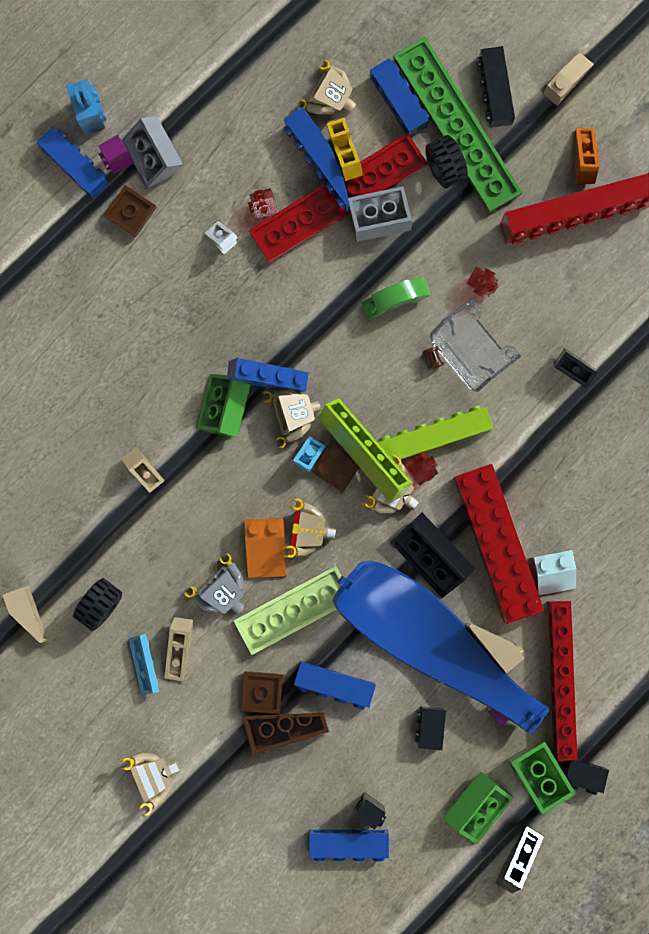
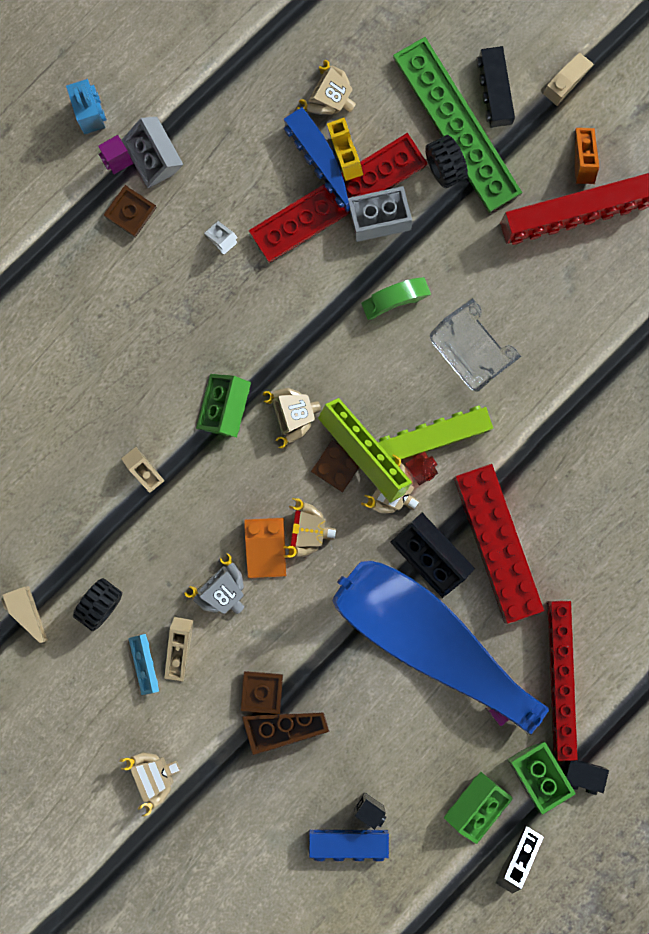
blue brick [37,126,108,199] -> none
blue brick [227,358,309,393] -> none
yellowish green plate [234,566,341,655] -> none
clear red brick [247,188,278,219] -> none
medium azure slope [292,436,326,472] -> none
blue brick [294,661,376,709] -> none
blue brick [370,58,429,137] -> none
black brick [415,706,446,750] -> none
reddish brown bush [422,346,444,370] -> none
tan slope [465,622,525,673] -> none
clear red brick [466,267,499,297] -> none
light aqua slope [530,550,576,595] -> none
black brick [553,348,598,389] -> none

